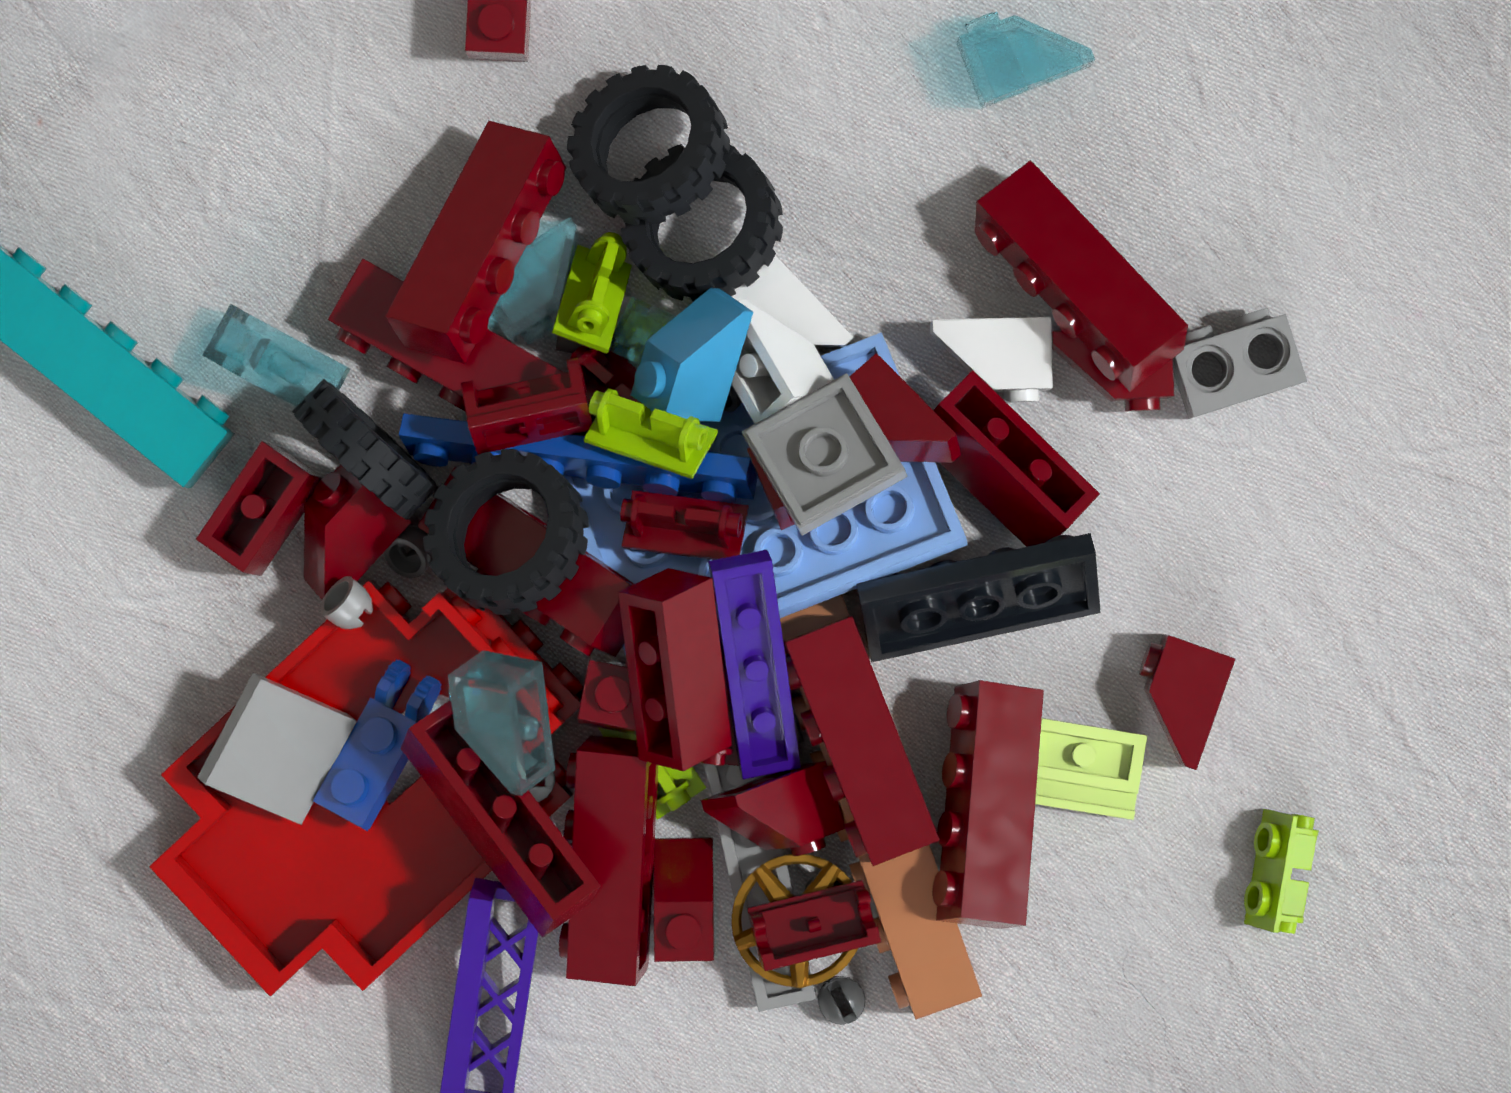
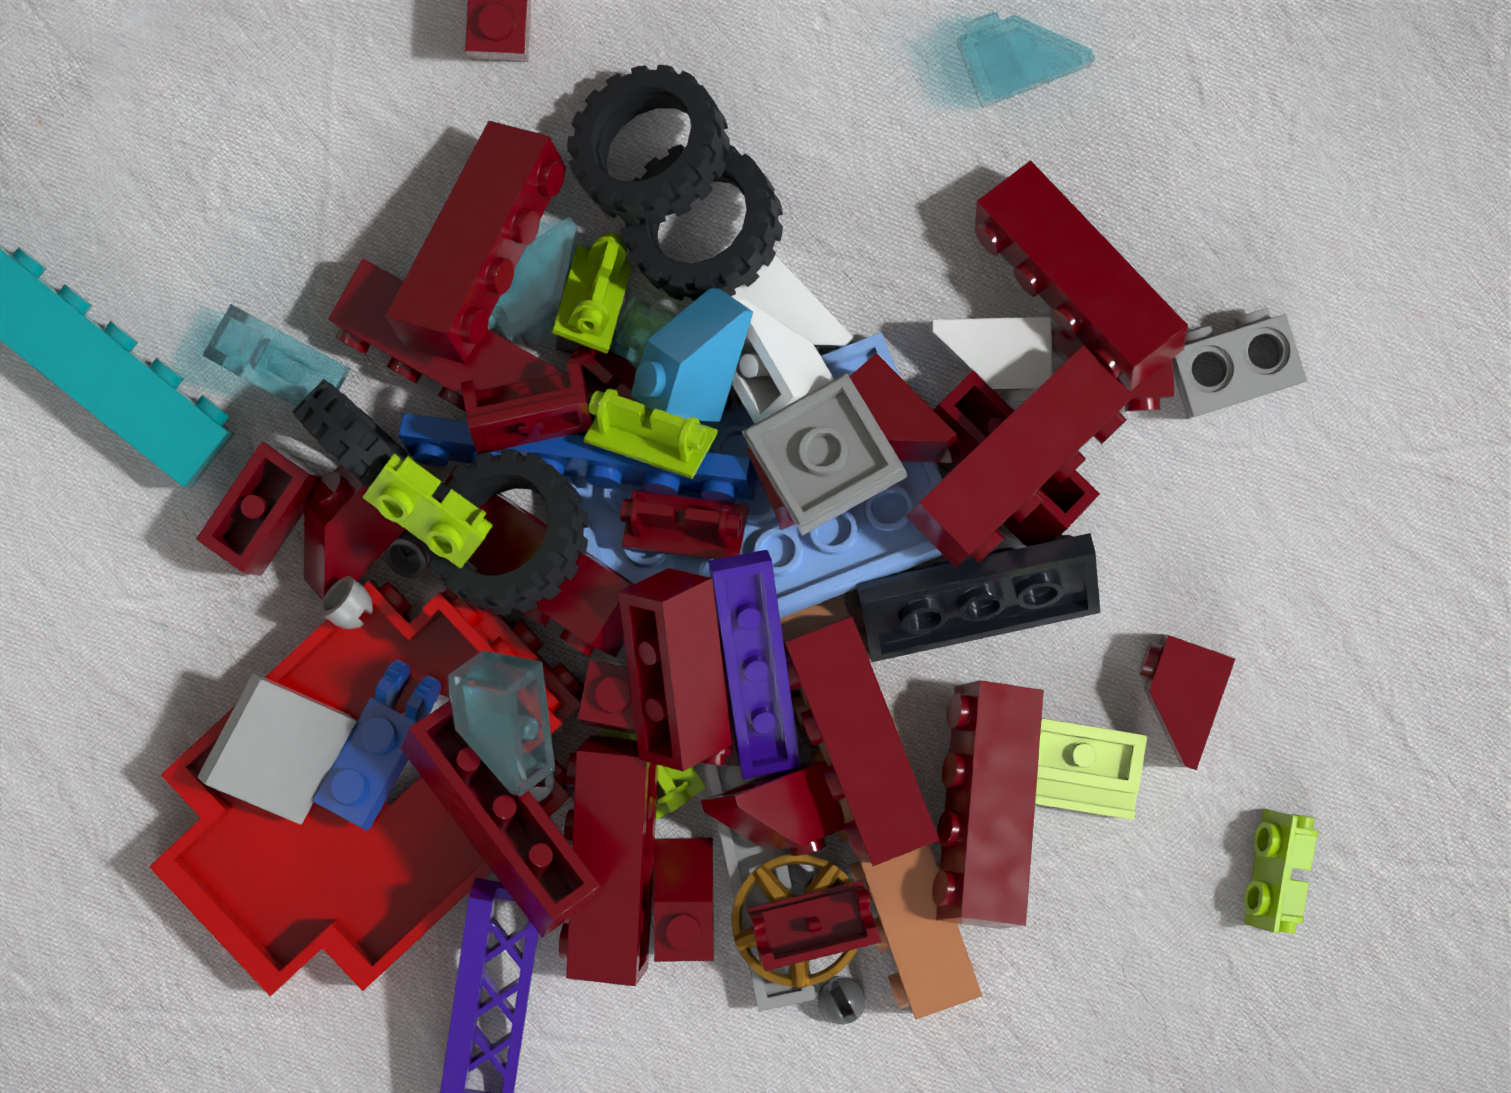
none -> lime hinge [362,453,493,569]
none -> dark red brick [906,345,1134,568]

